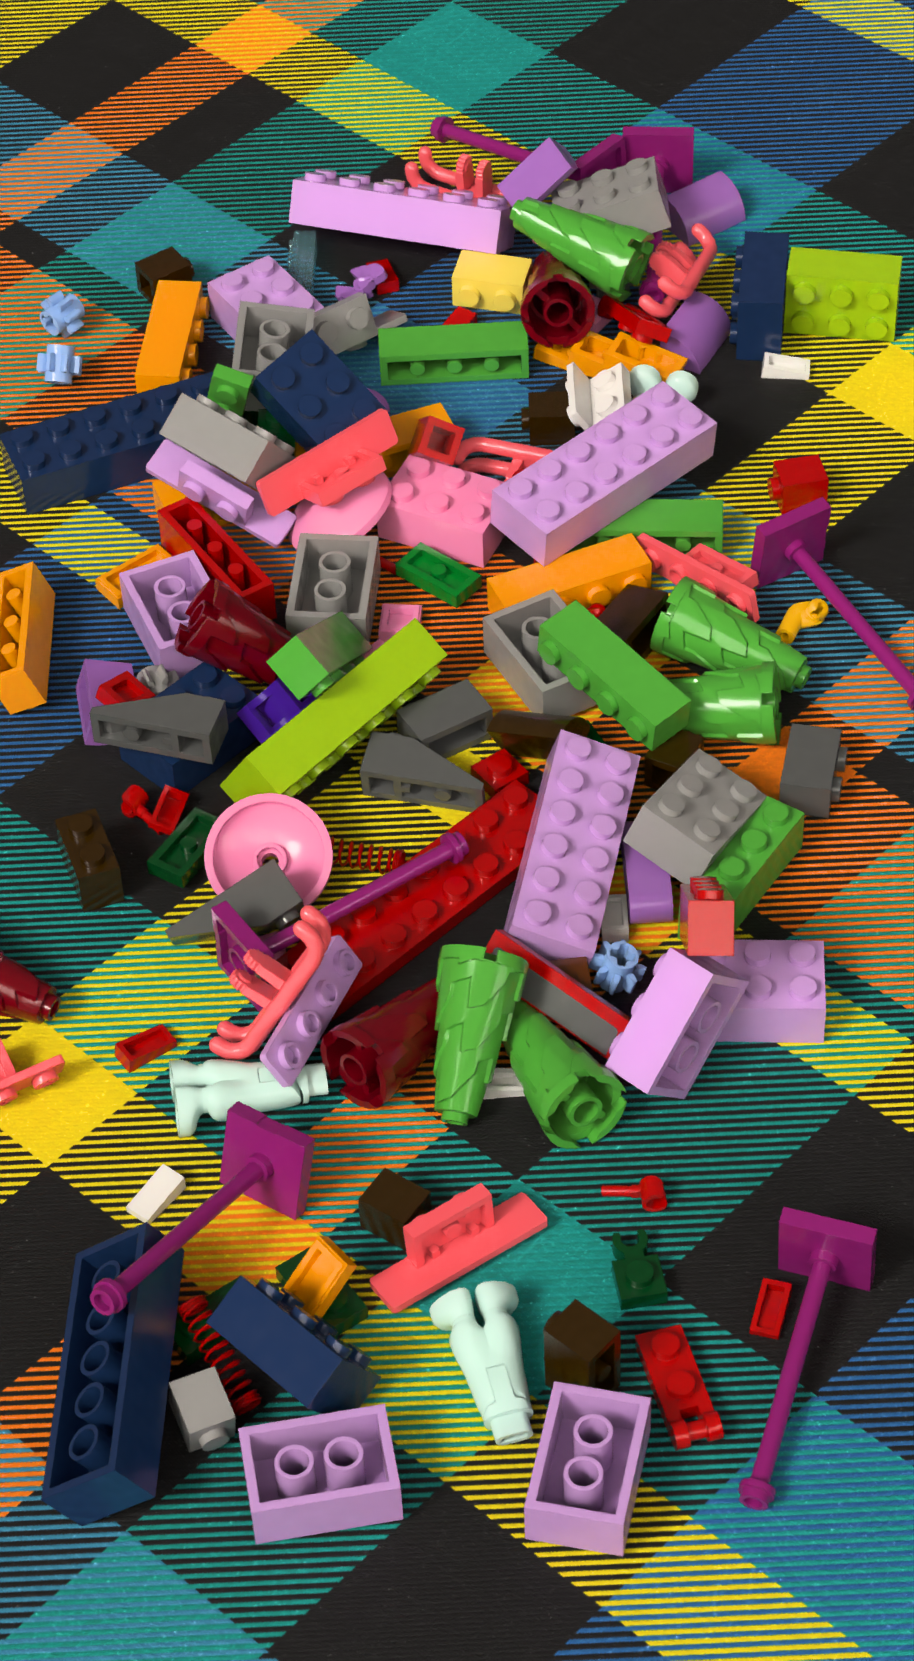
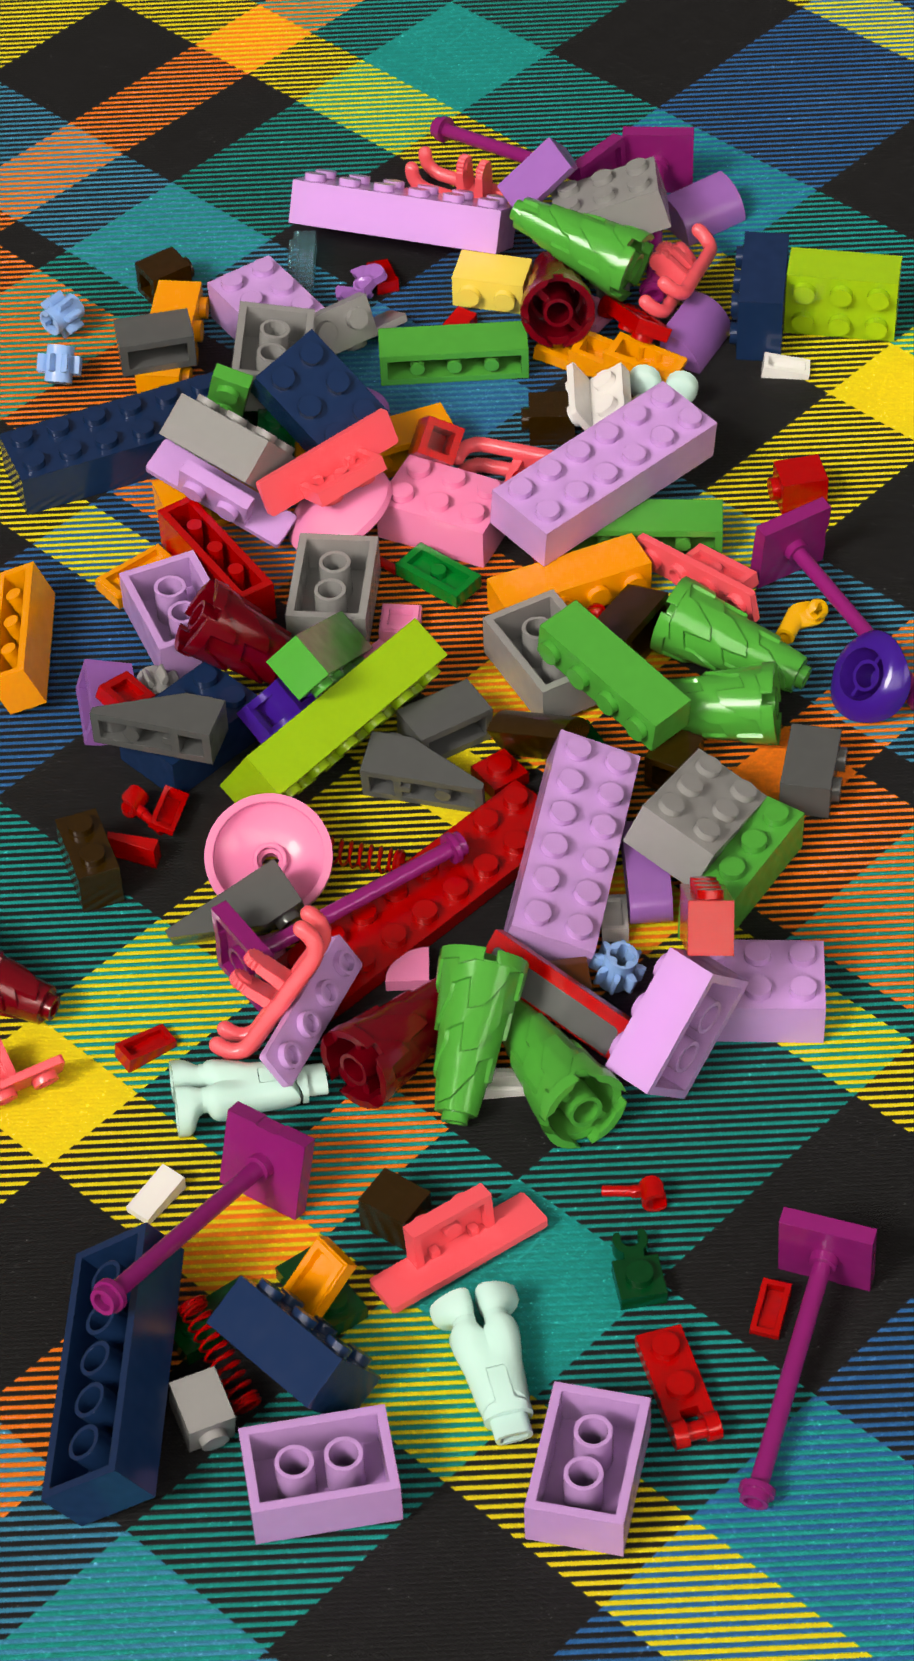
dark green plate [147,807,218,889] -> none
dark brown brick [543,1299,621,1391] -> none
none -> red piece [107,832,161,869]
none -> dark grey piece [113,308,197,377]
none -> bright pink tile [385,947,430,991]
none -> dark purple hat [830,630,911,723]

